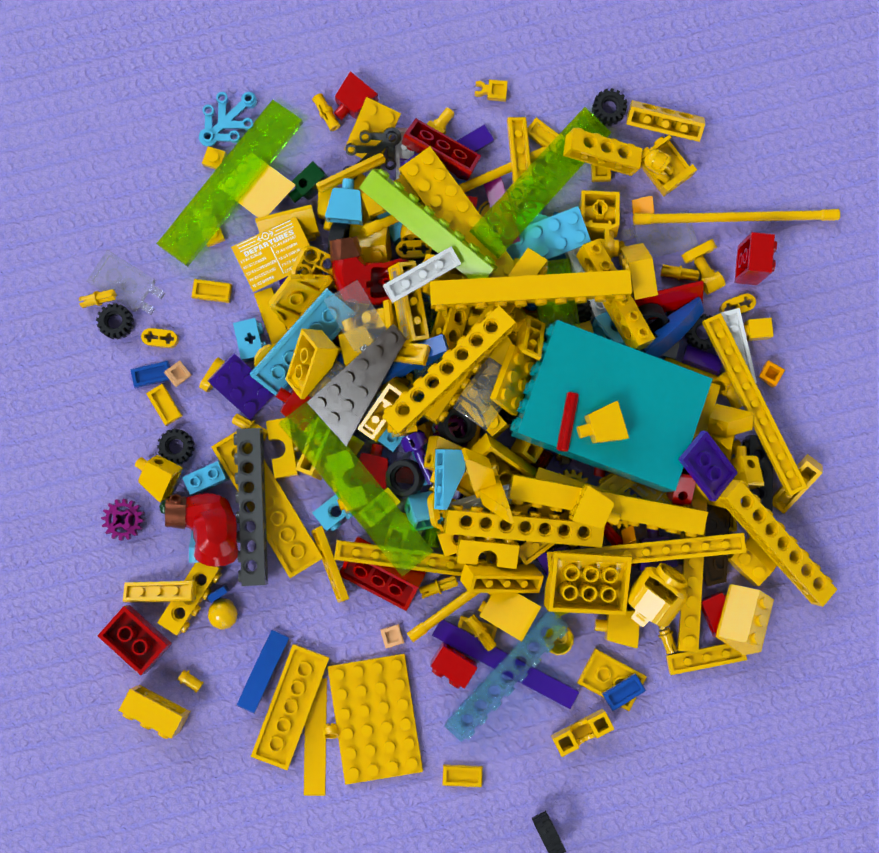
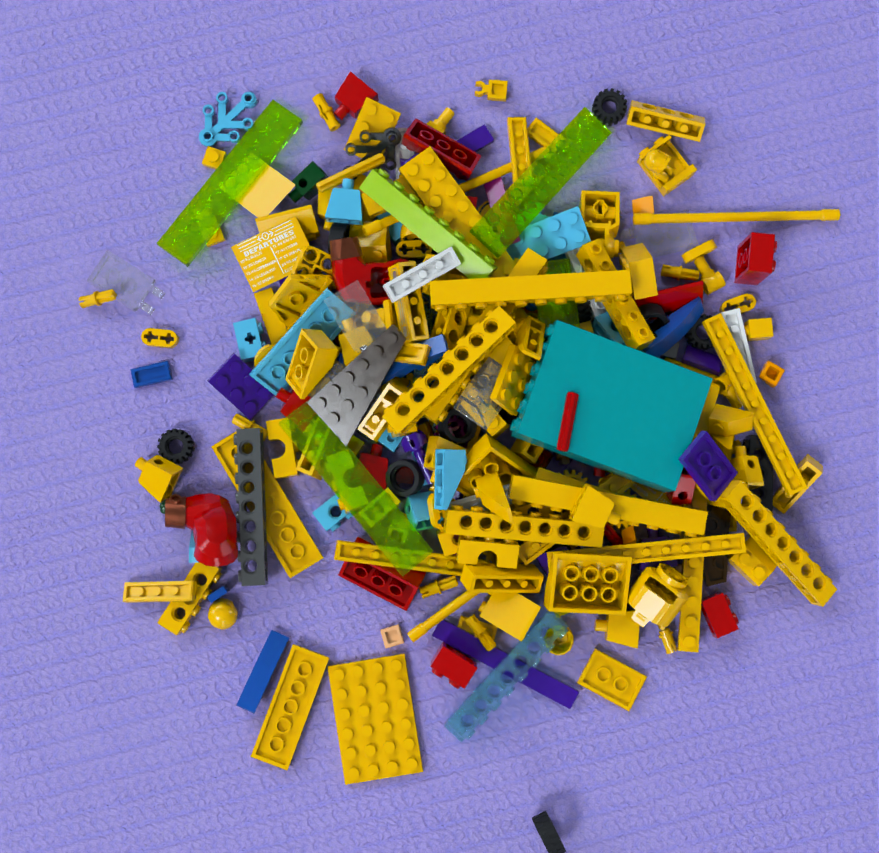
black tyre [96,303,134,340] -> none
red brick [97,605,172,676] -> none
magenta gear [101,499,145,541] -> none
yellow brick [118,684,191,739] -> none
yellow tile [146,383,183,426] -> none
light nougat tile [164,360,192,387] -> none
yellow pin [177,670,204,693] -> none
medium azure brick [182,461,229,496] -> none
yellow tile [191,279,233,303] -> none
yellow beam [199,357,225,393] -> none
yellow sticker [304,678,327,796] -> none
yellow tile [311,526,349,603] -> none
yellow hinge [323,723,339,739] -> none
clear neon green bush [422,528,439,548] -> none
yellow tile [442,764,483,787] -> none
yellow slope [461,448,498,491] -> none
yellow arch [550,709,614,757] -> none
yellow brick [563,128,642,176] -> none
yellow torso [577,401,629,443] -> none
yellow plate [591,164,611,182] -> none
blue tile [602,673,646,711] -> none
yellow plate [665,643,747,675] -> none
yellow slope [716,584,774,655] -> none

